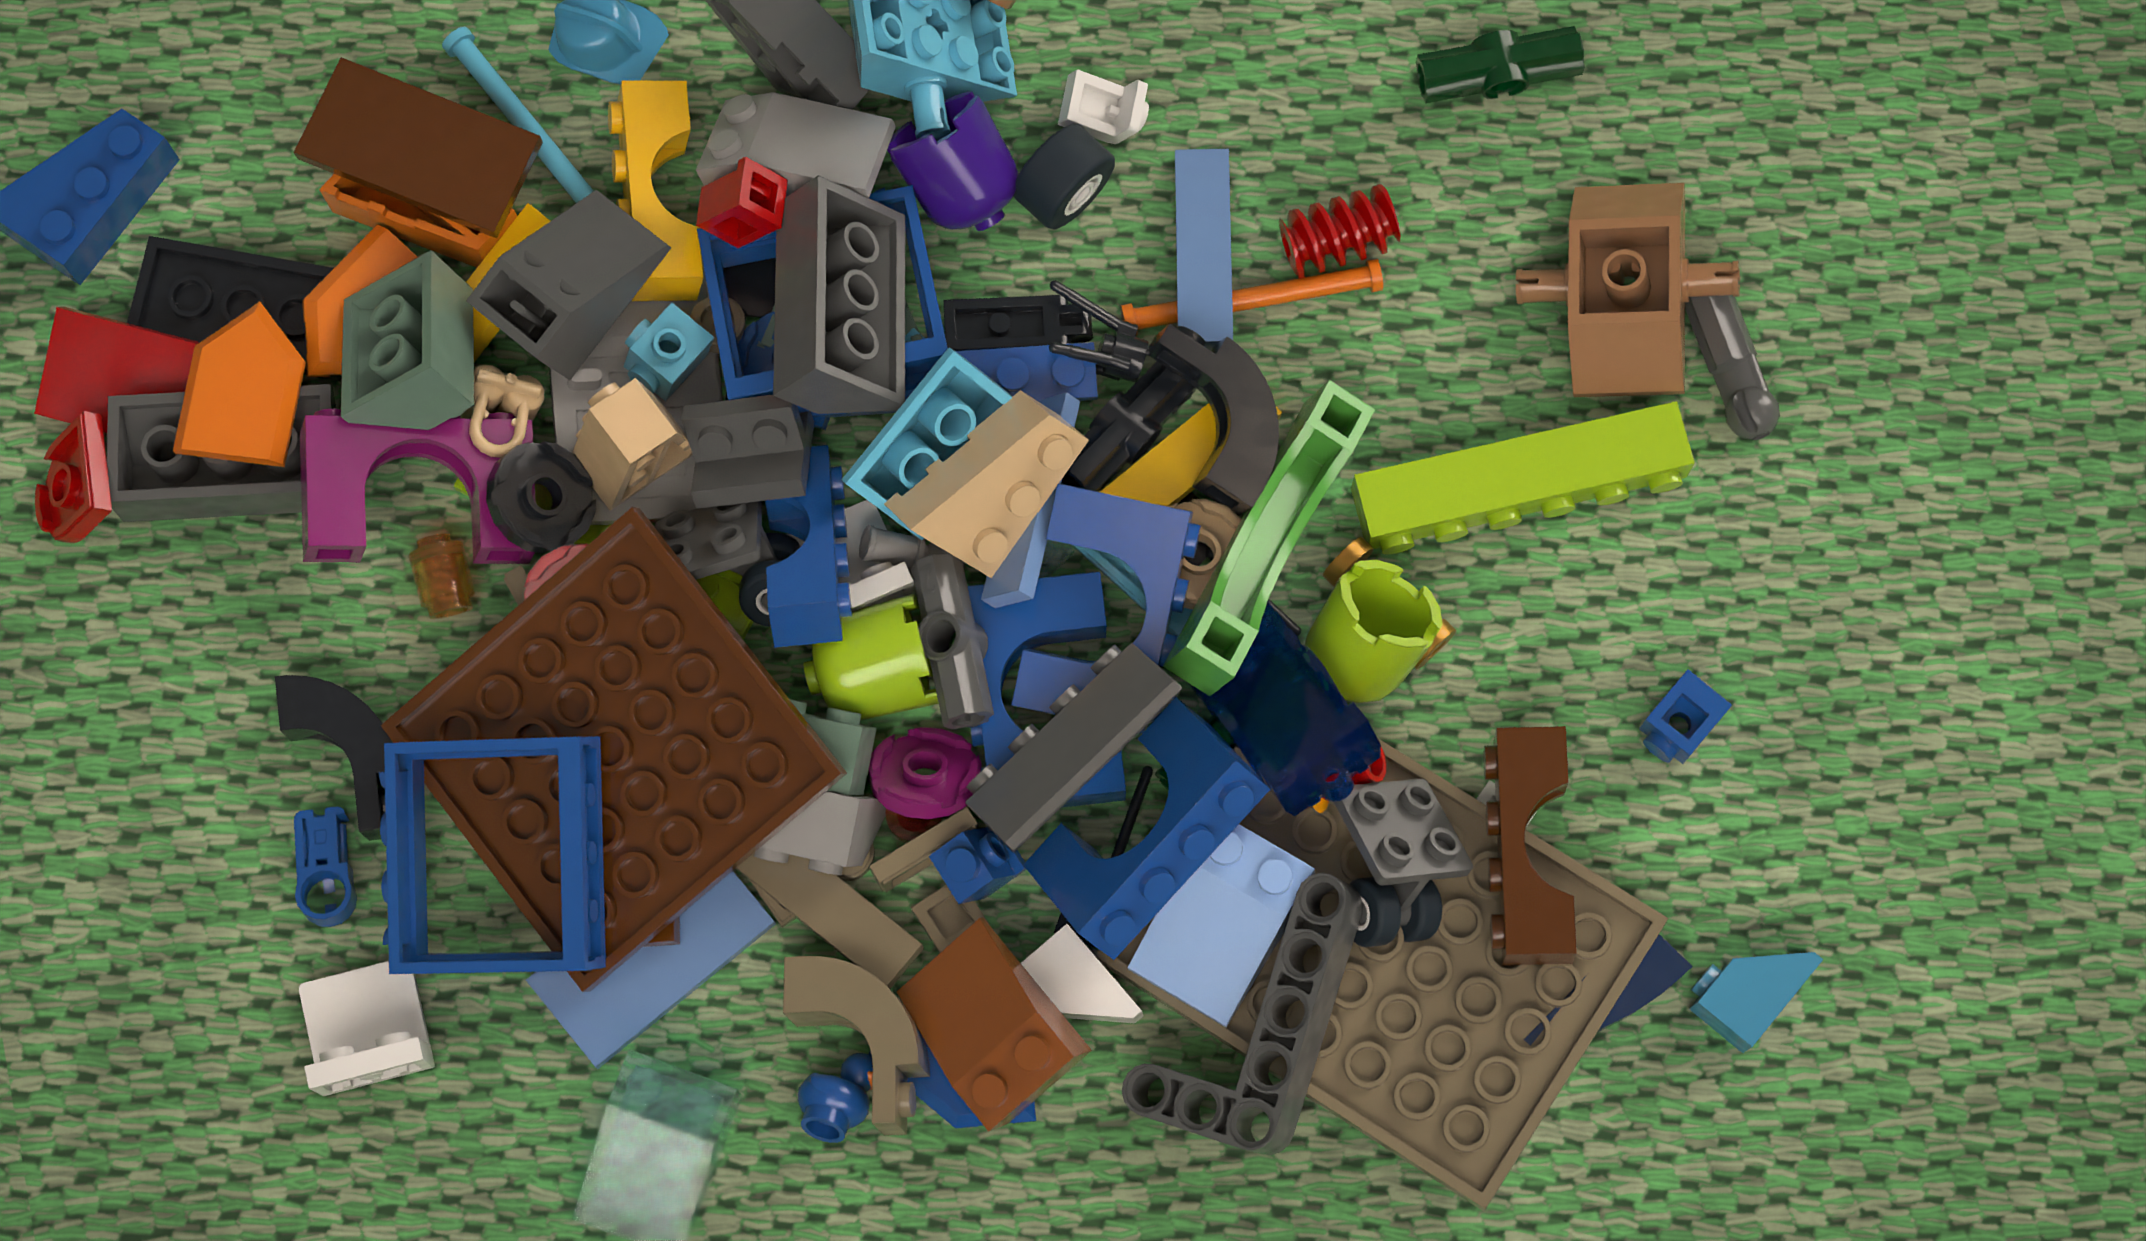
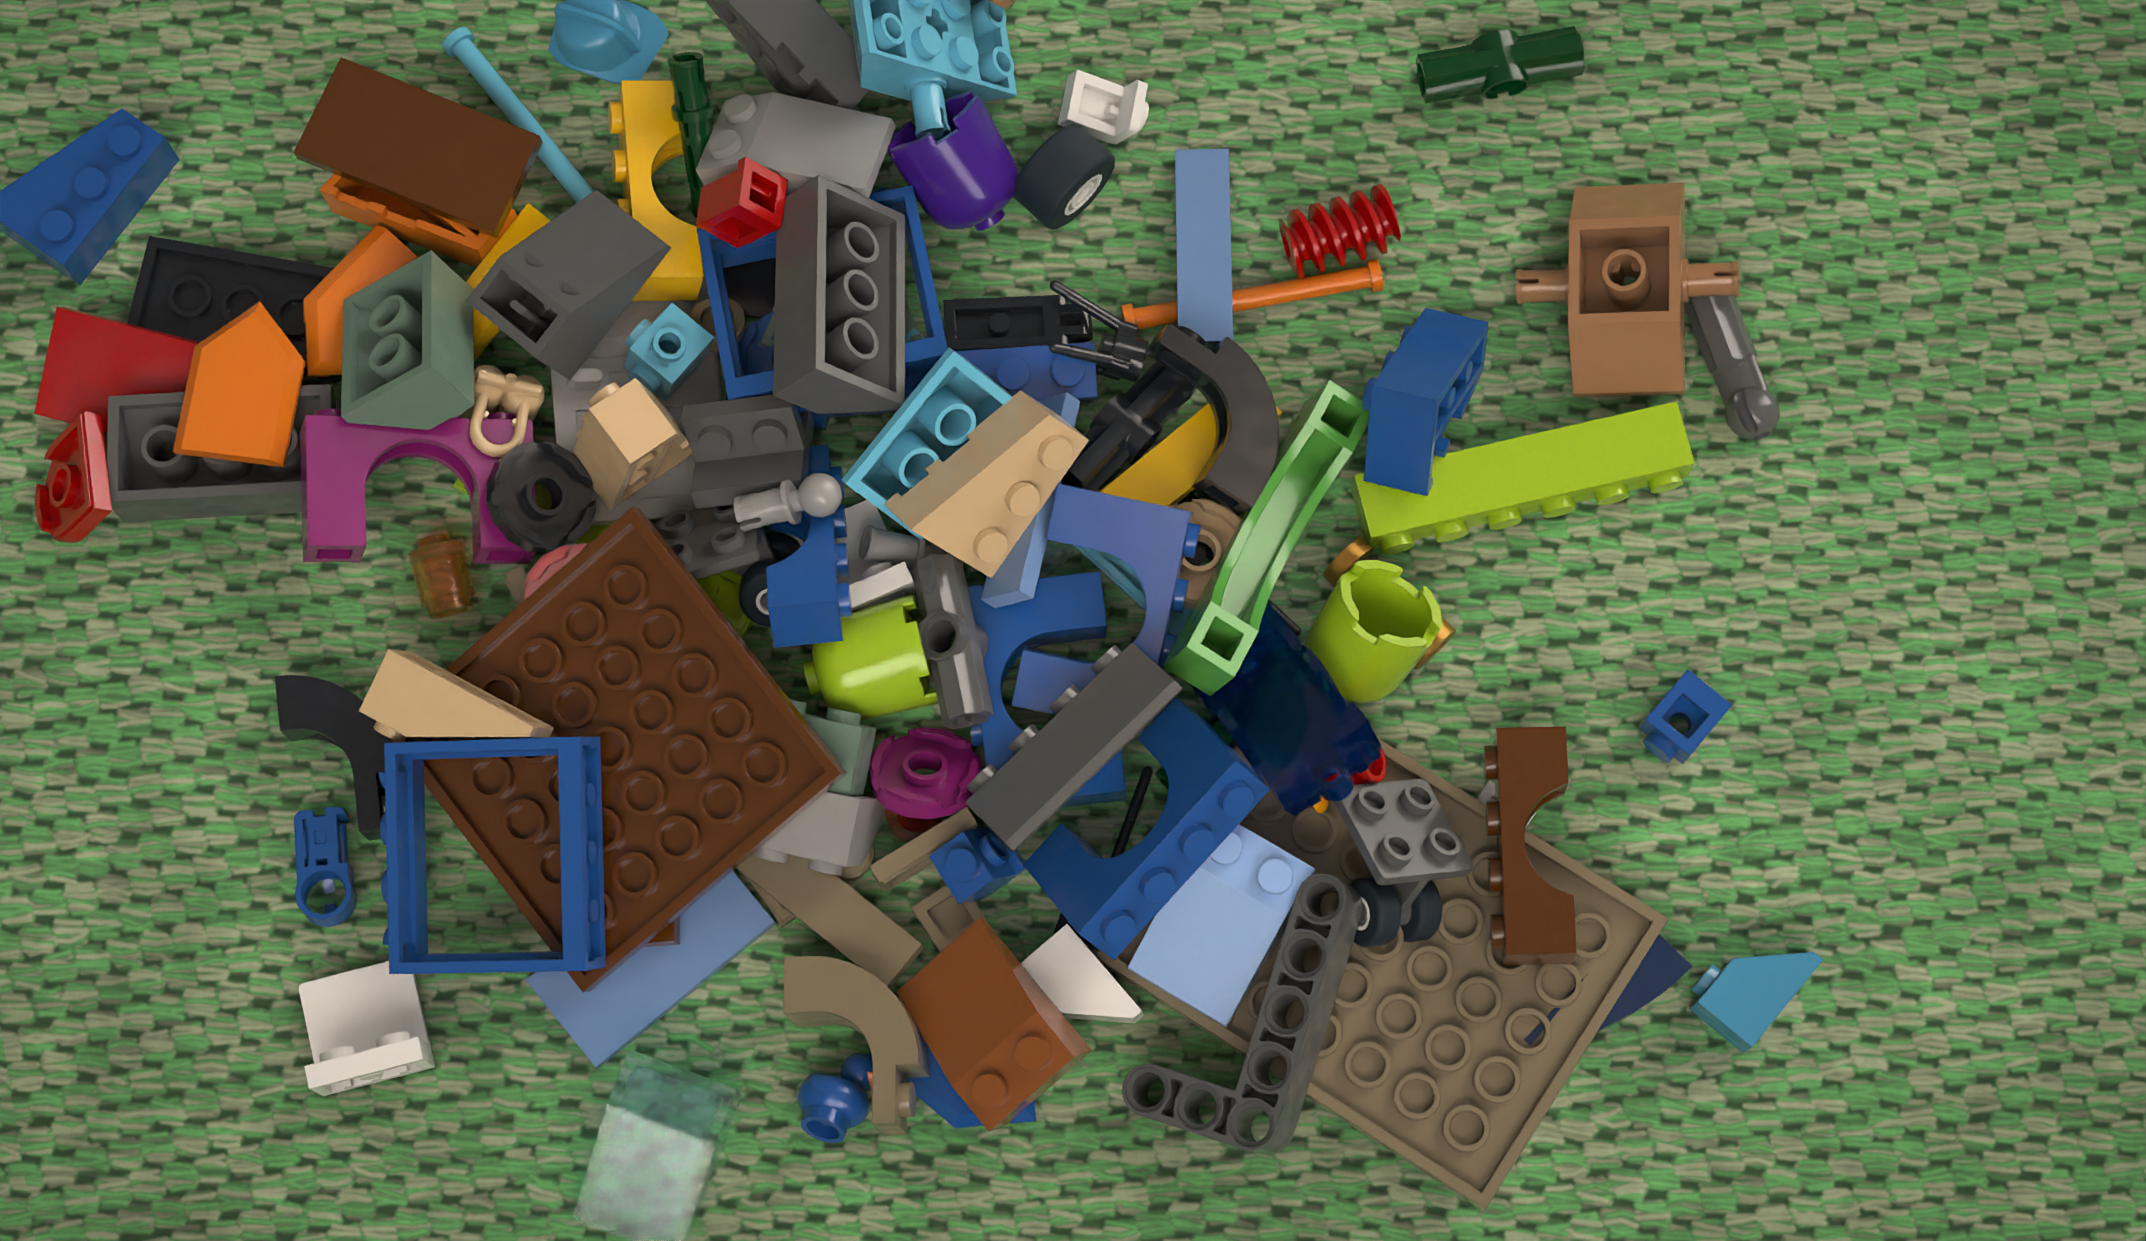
none -> tan slope [359,649,554,742]
none -> dark green pin [667,52,716,218]
none -> light grey pin [734,473,843,532]
none -> blue wedge [1363,308,1489,496]

